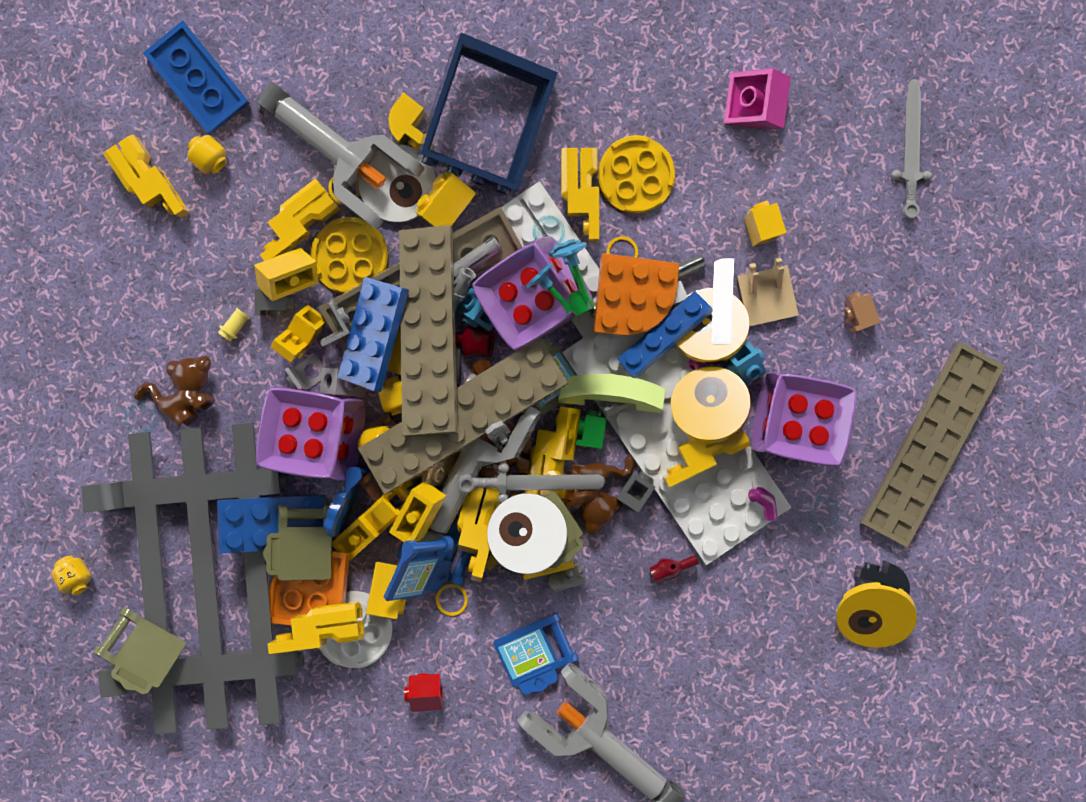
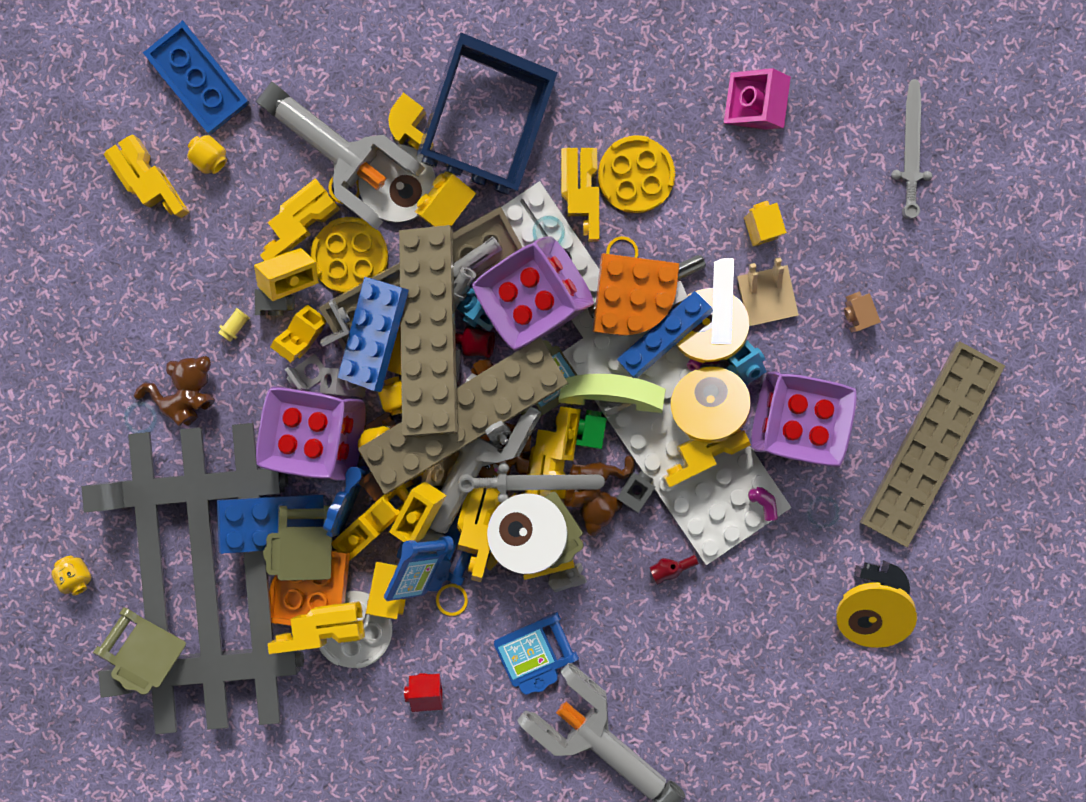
plant [525,239,595,317] -> none

